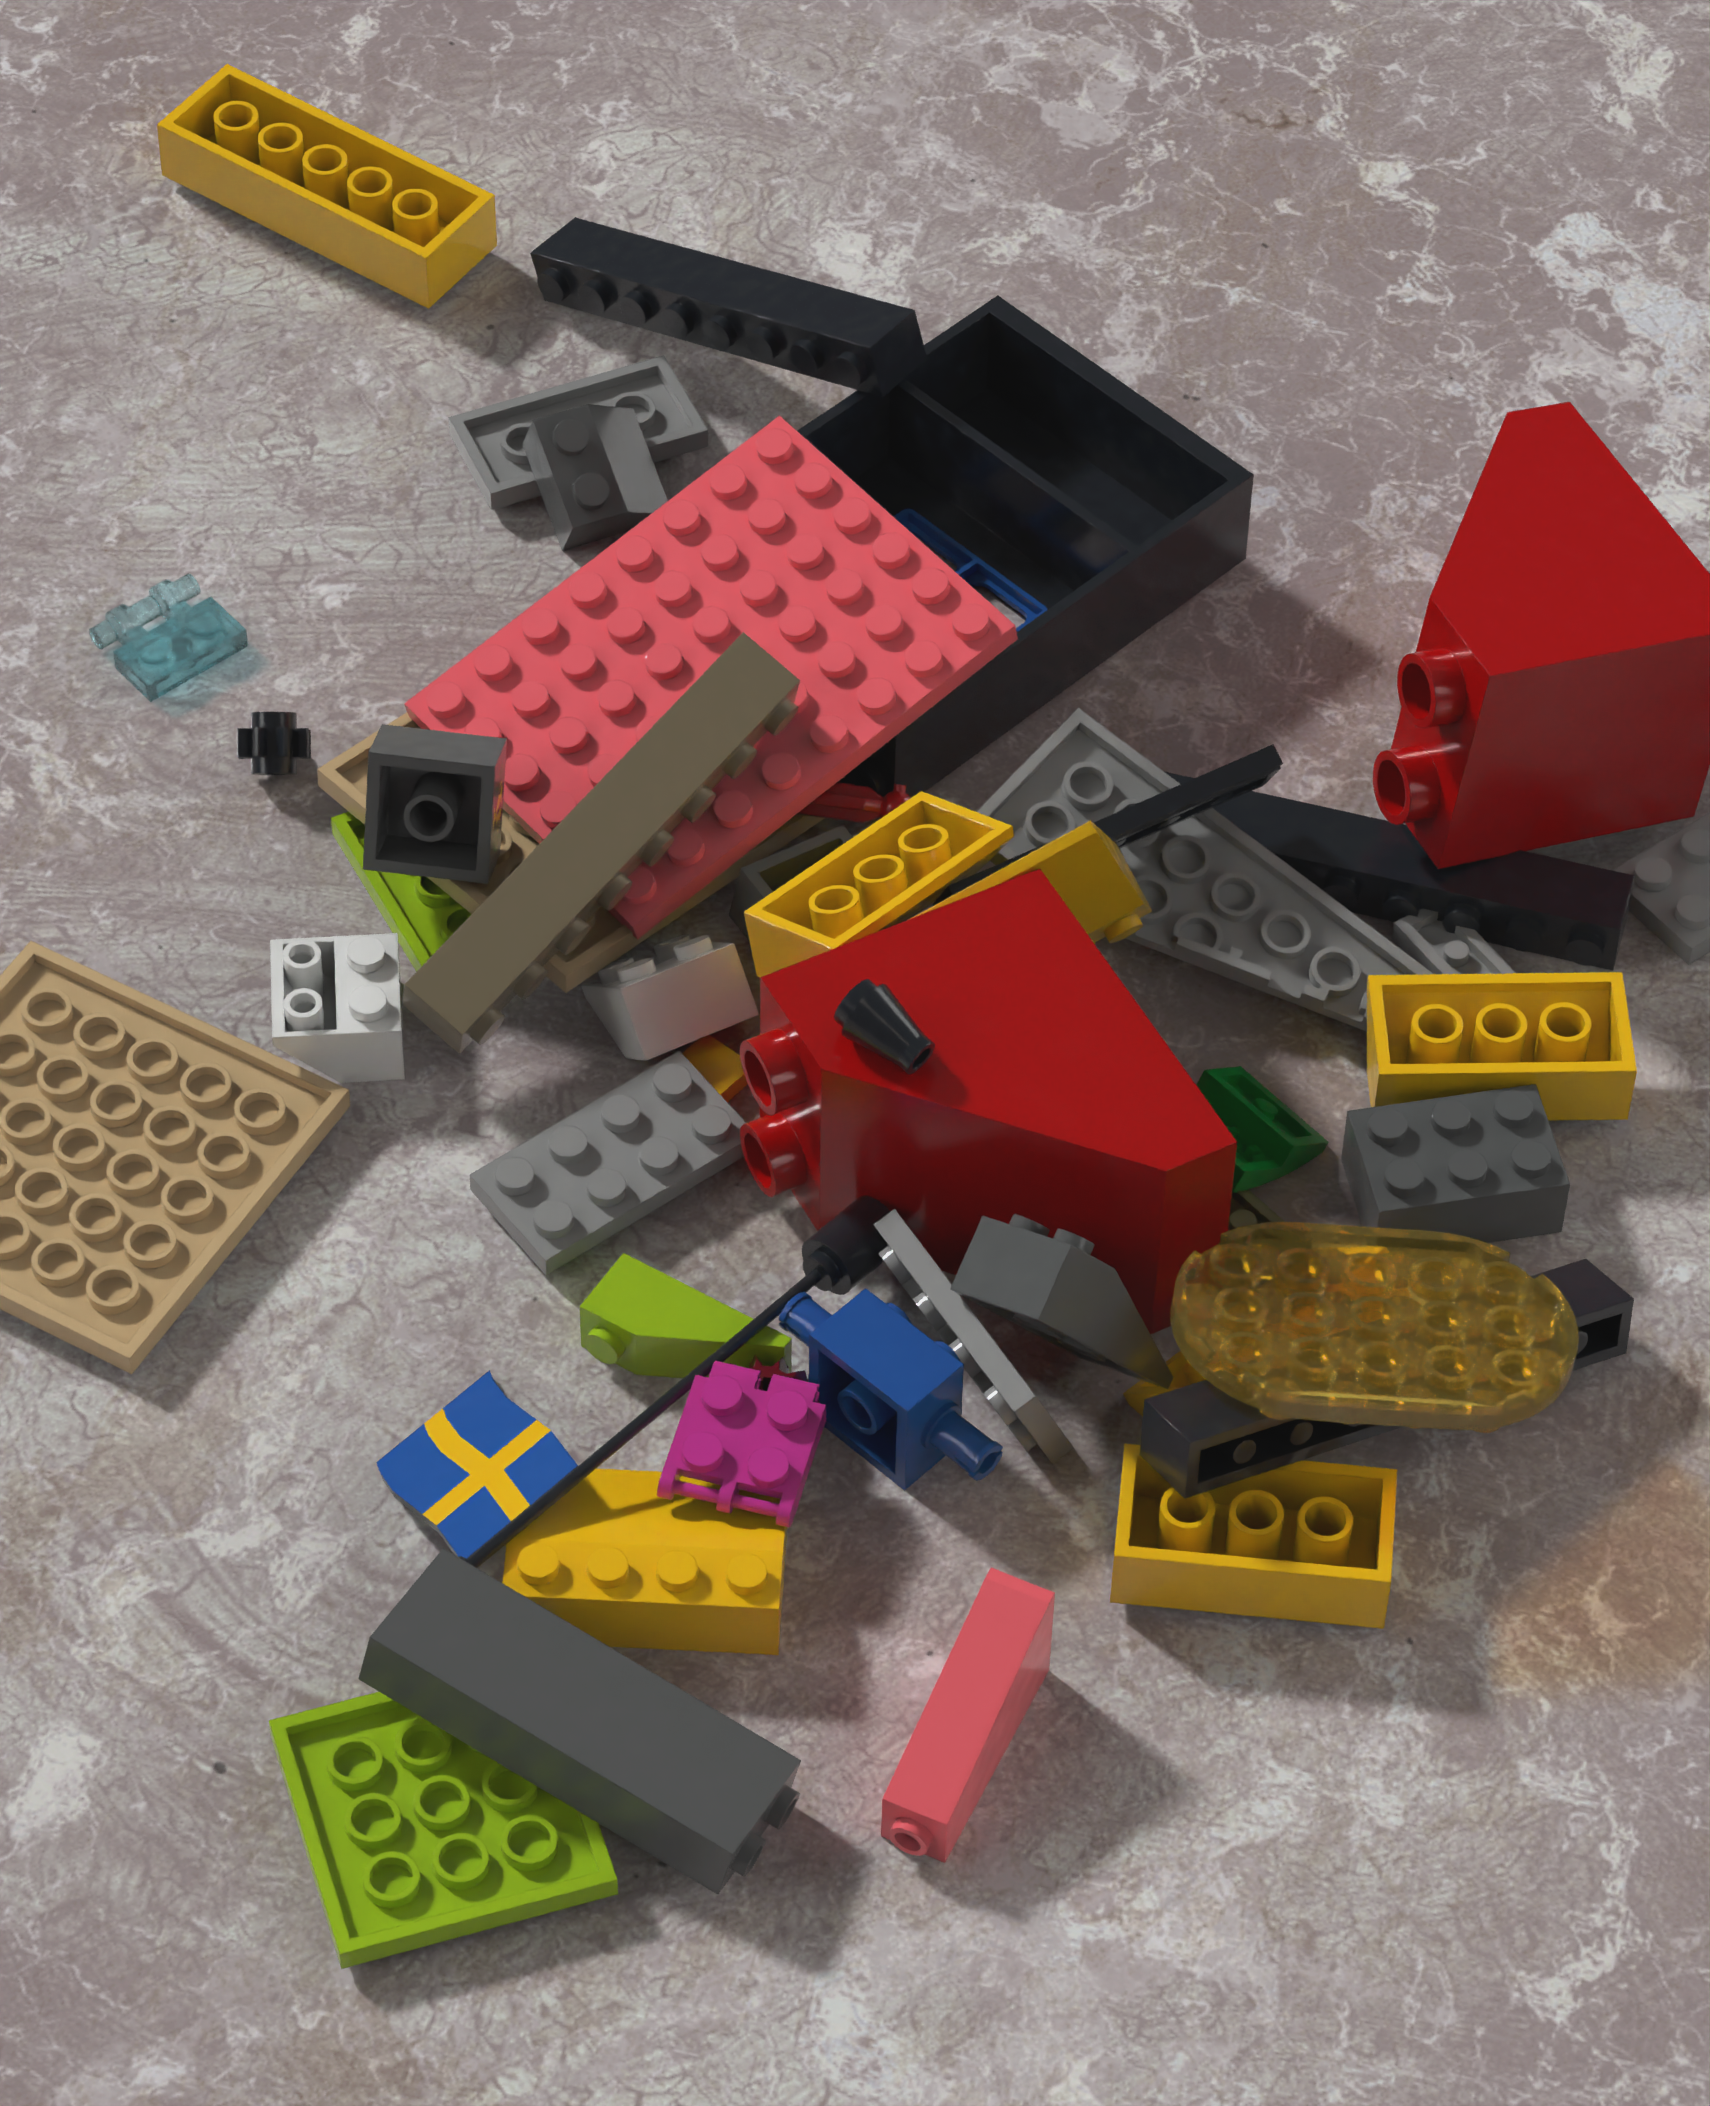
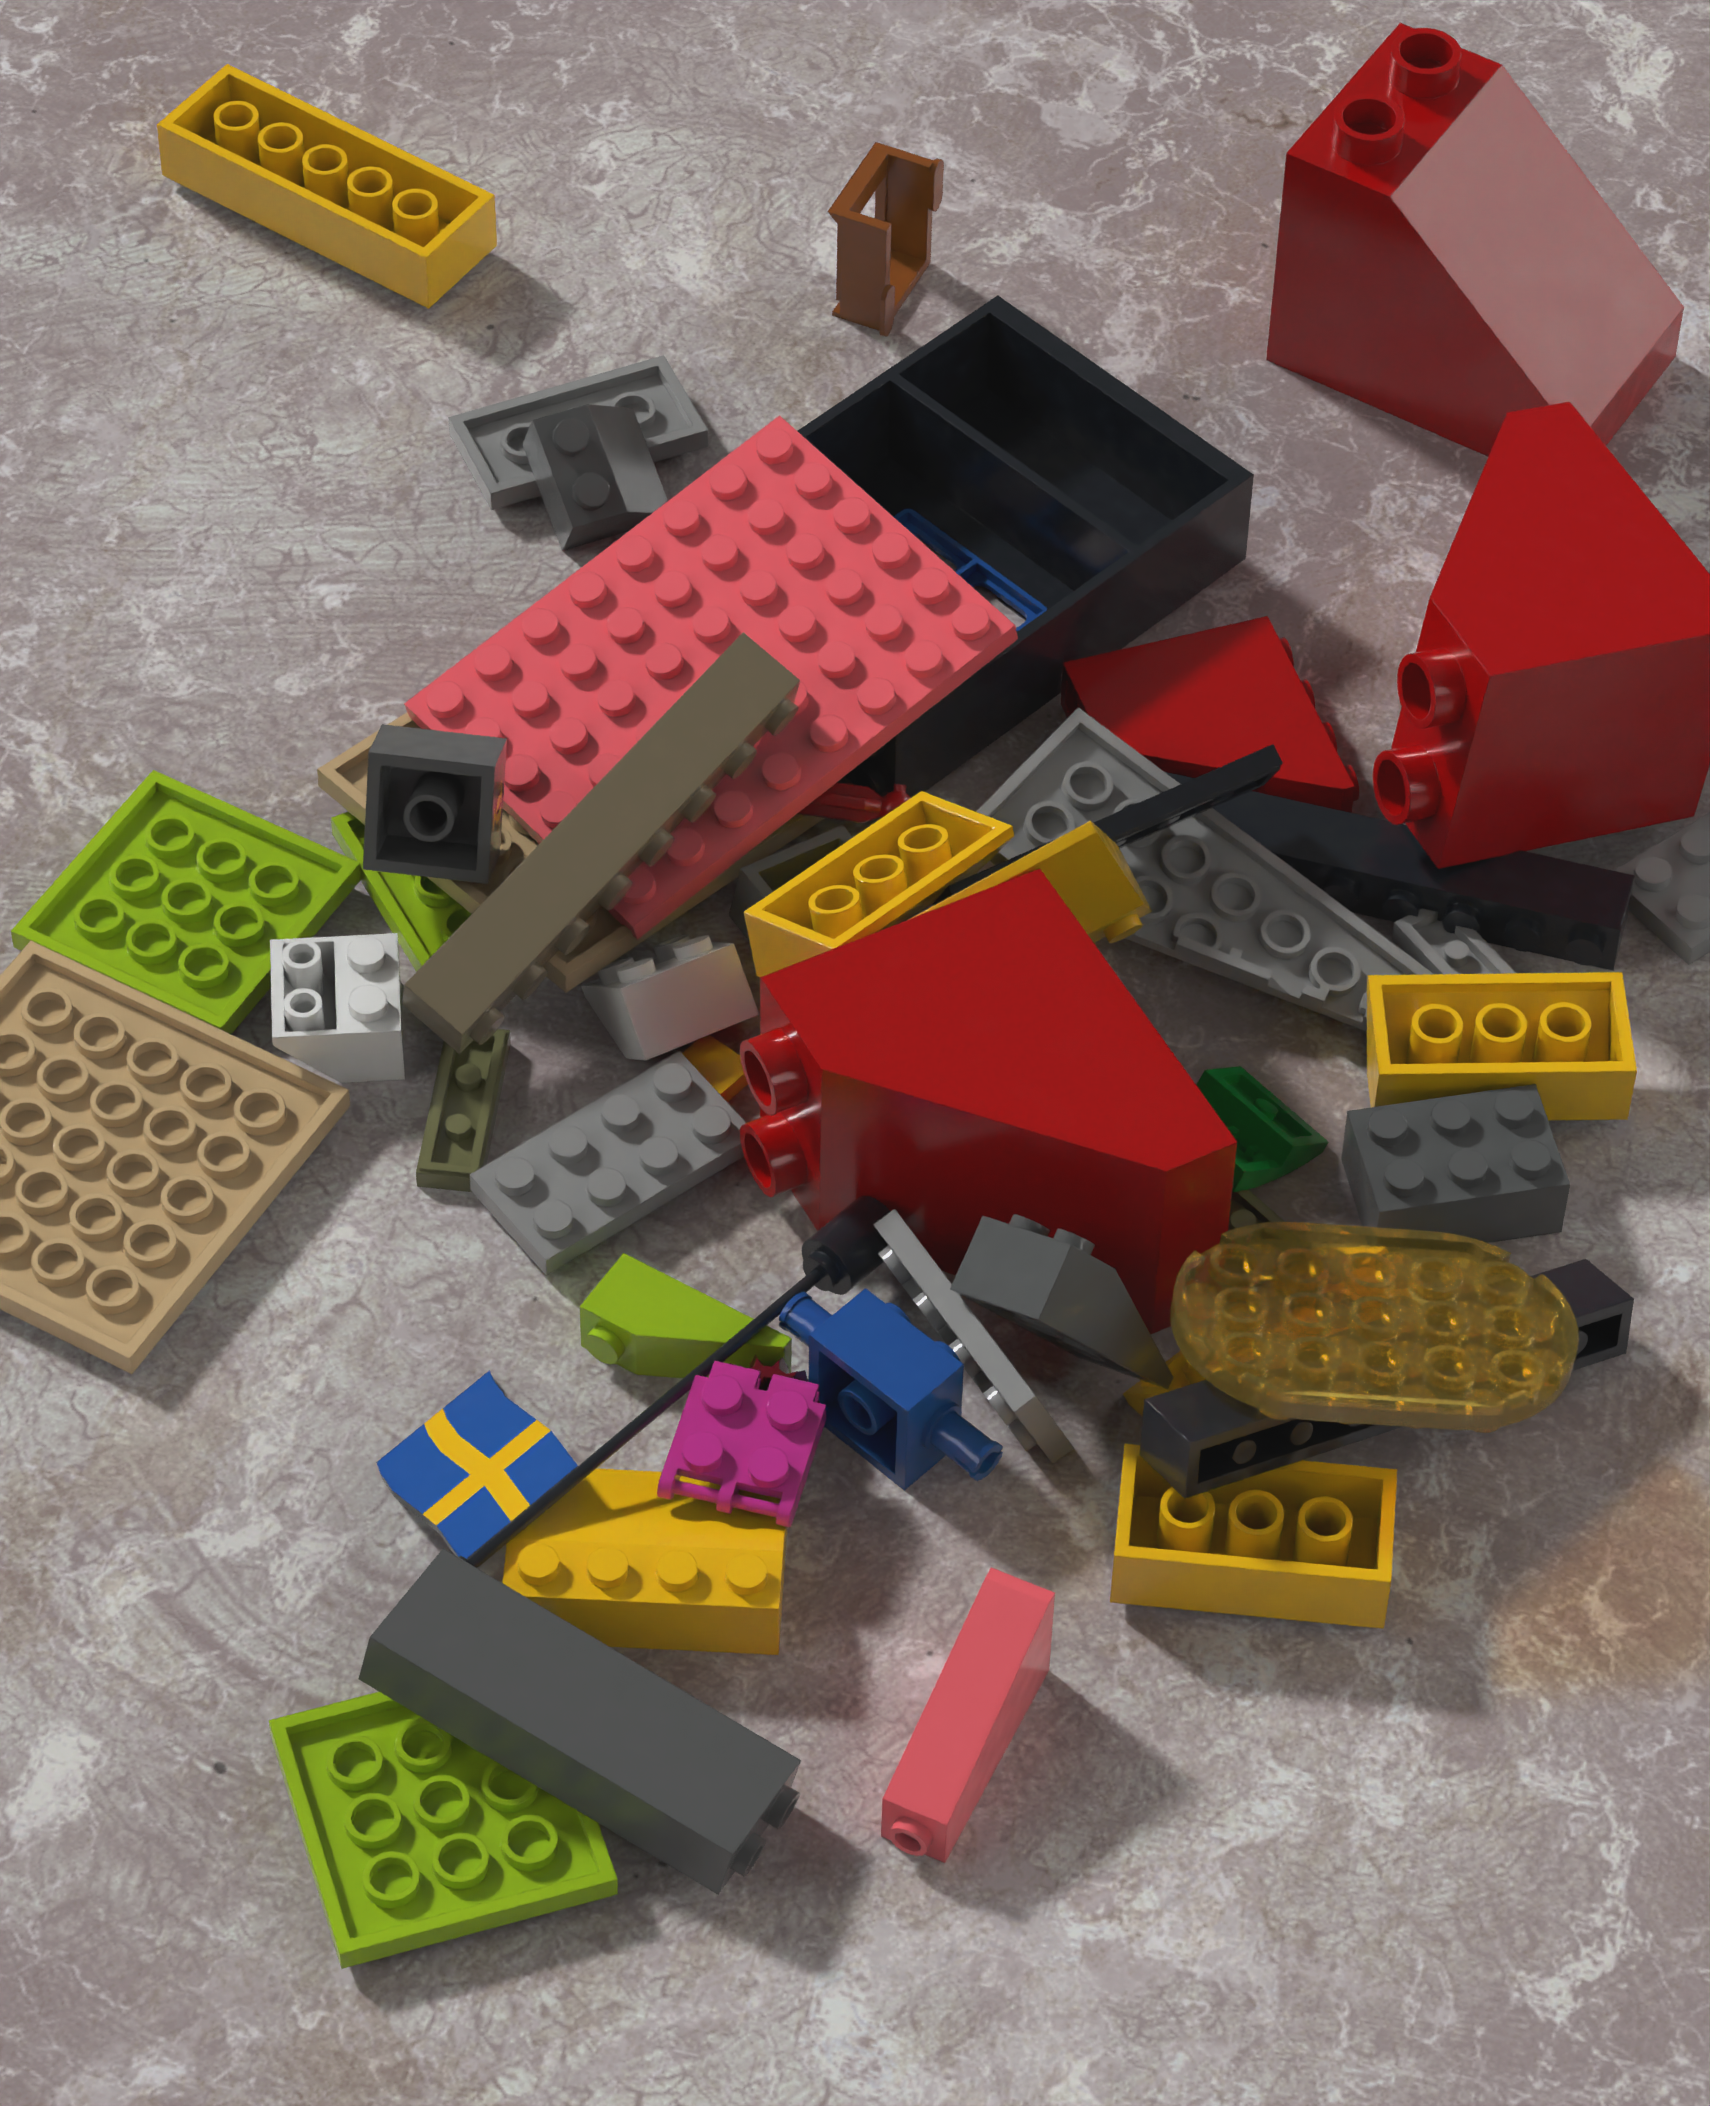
clear light blue plate [89,573,248,702] -> none
black gear [237,712,311,775] -> none
black brick [530,217,927,397] -> none
black cone [834,979,935,1075] -> none
none -> lime plate [11,770,361,1034]
none -> olive tile [416,1029,511,1192]
none -> dark orange piece [828,142,944,337]
none -> red slope [1061,616,1360,813]
none -> red slope [1266,23,1684,457]

